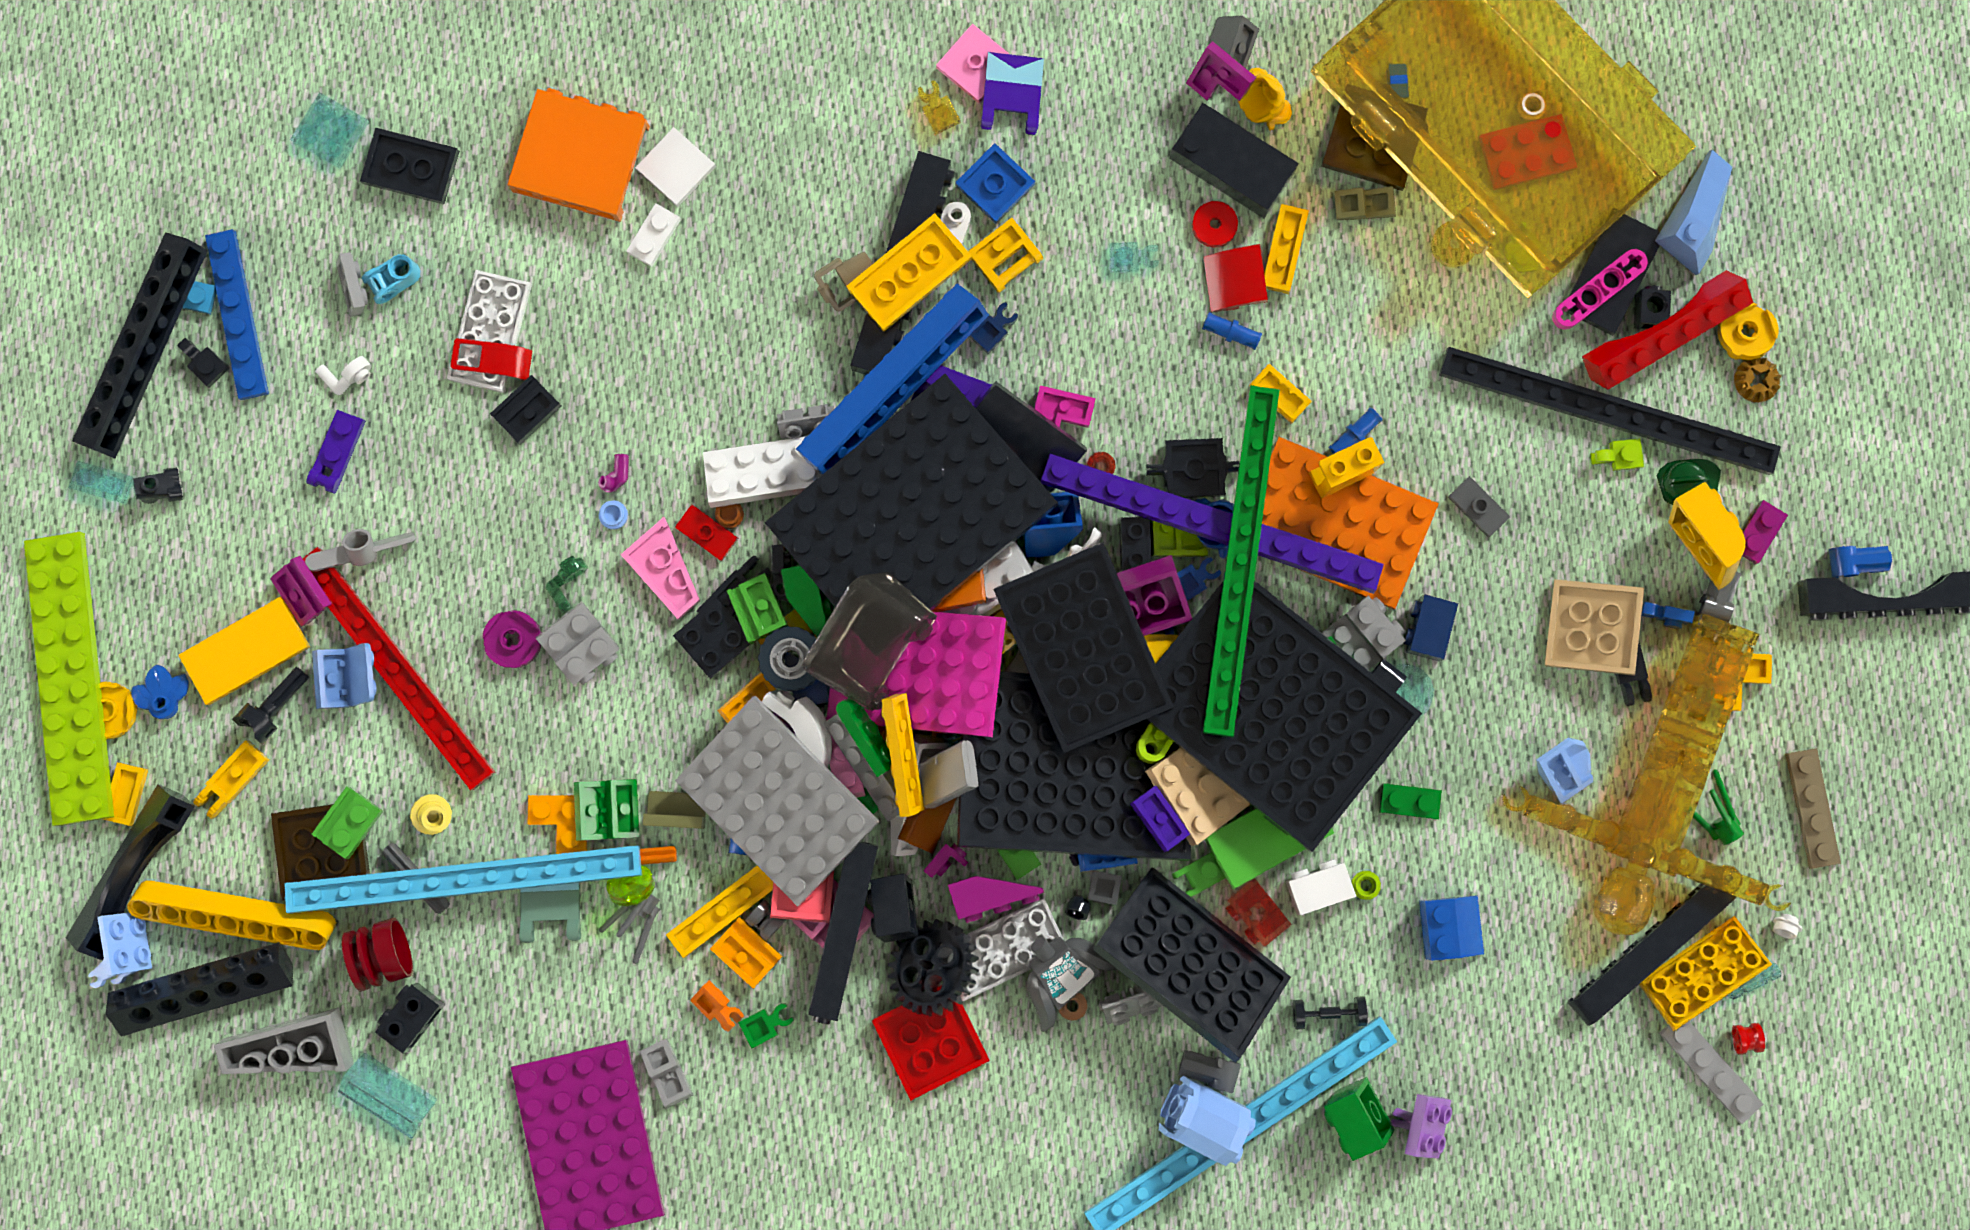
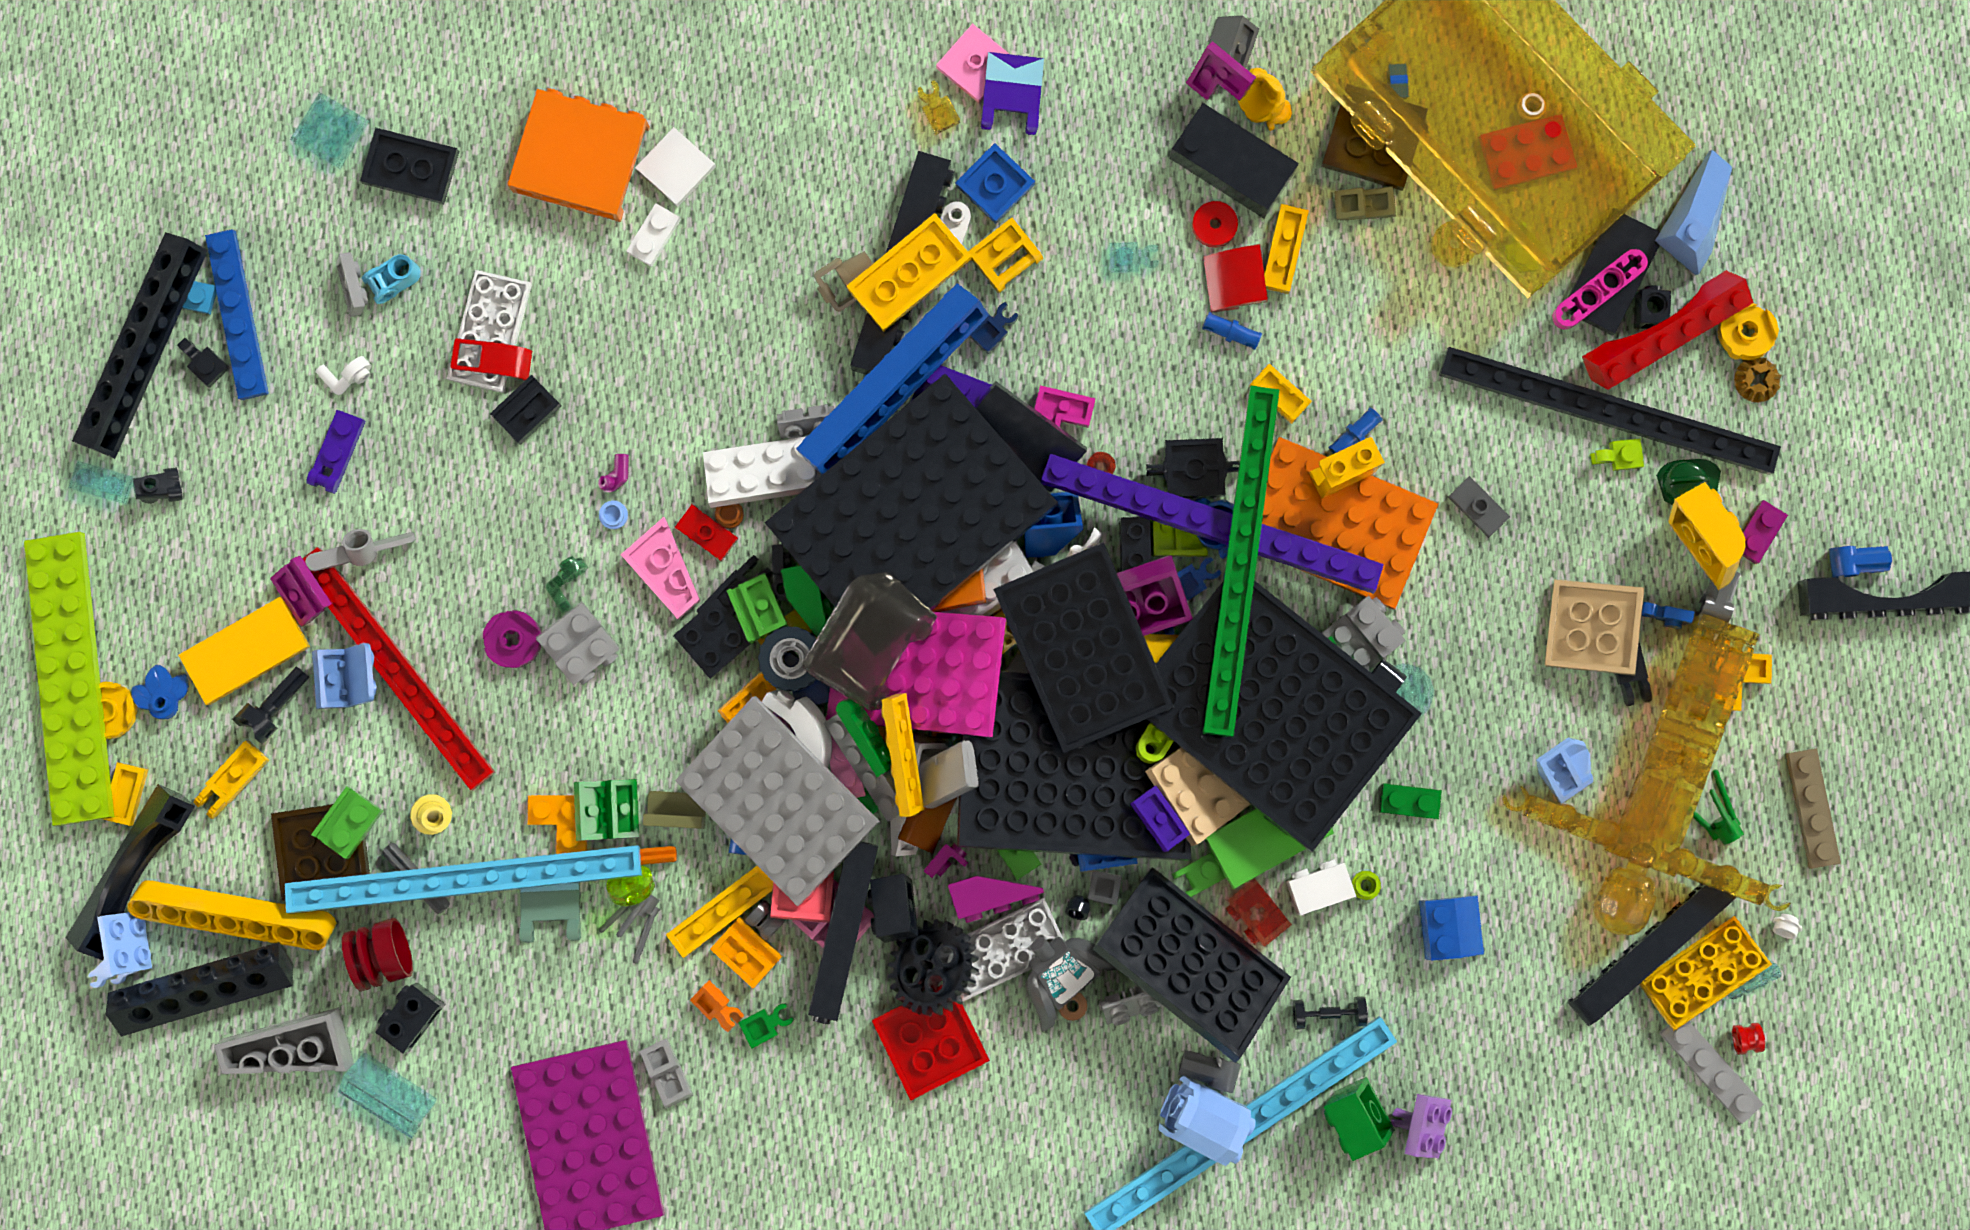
dark blue brick [1403,594,1459,662] -> none

